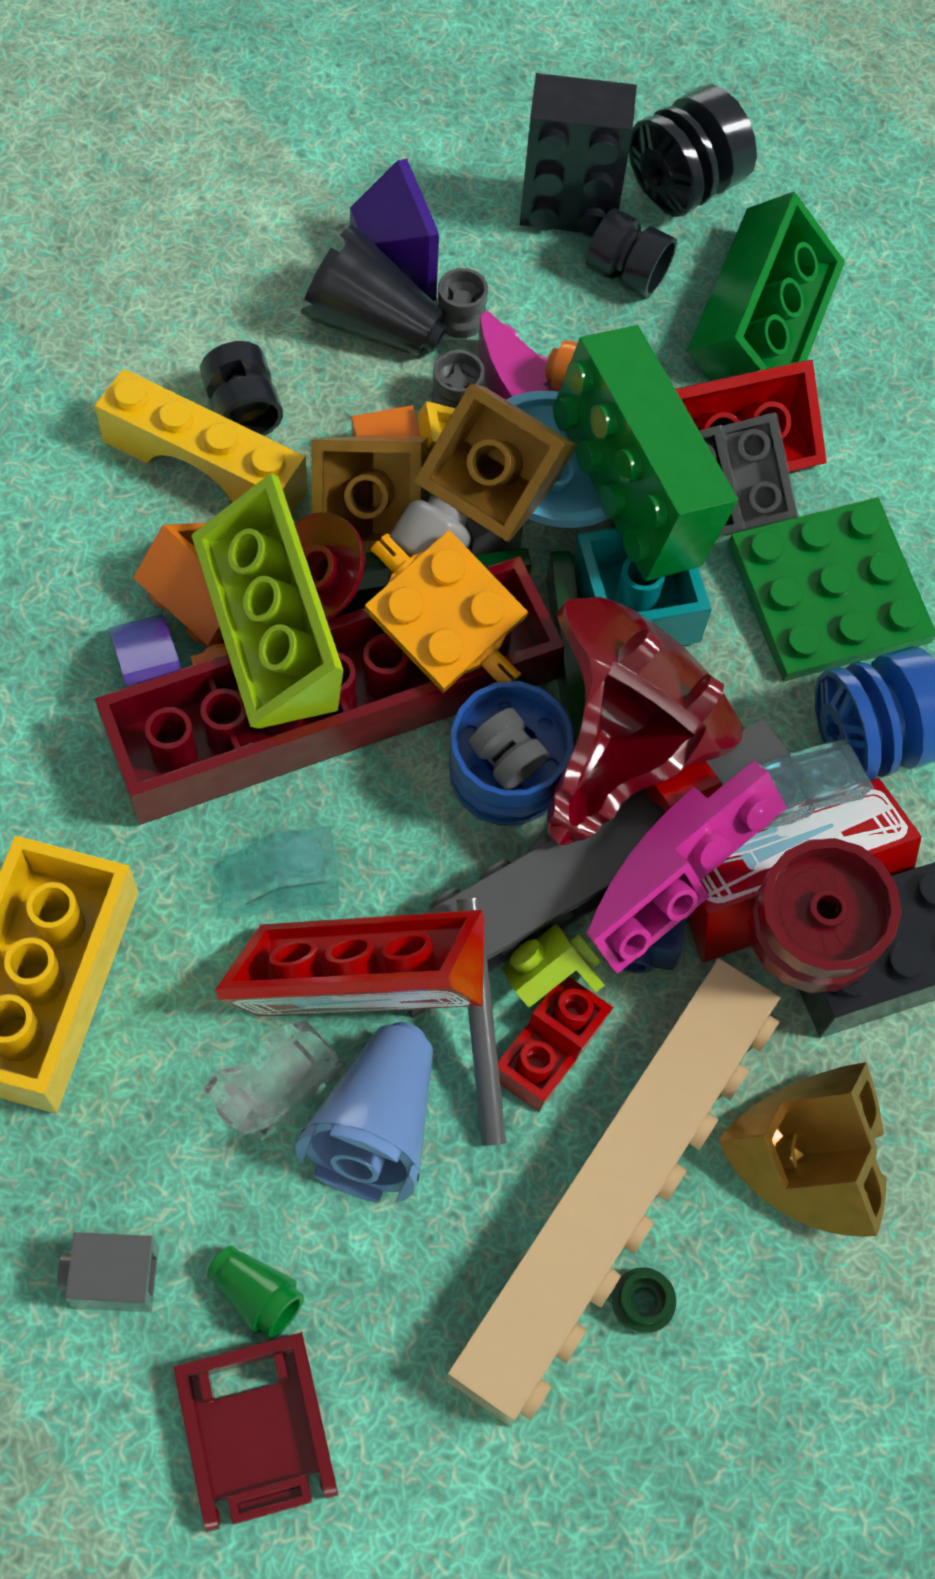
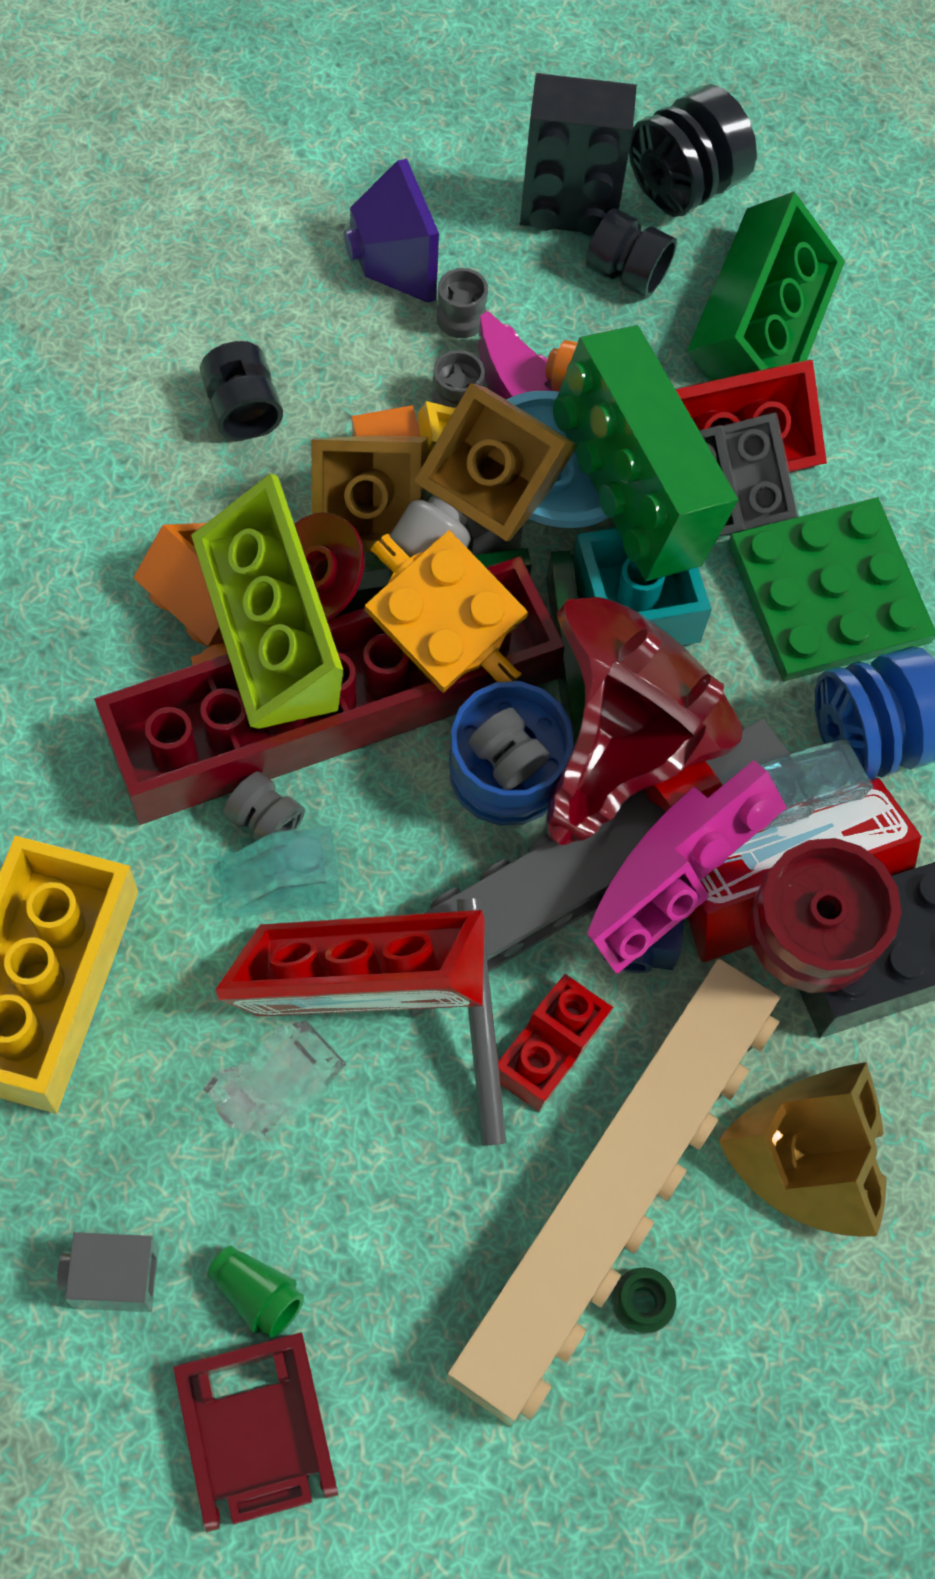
yellow arch [94,368,308,514] -> none
dark purple slope [109,614,181,686] -> none
medium blue cone [295,1022,433,1202] -> none
black cone [301,225,447,356] -> none
lime bracket [501,923,605,1008] -> none
none -> dark grey wheel [223,772,305,852]

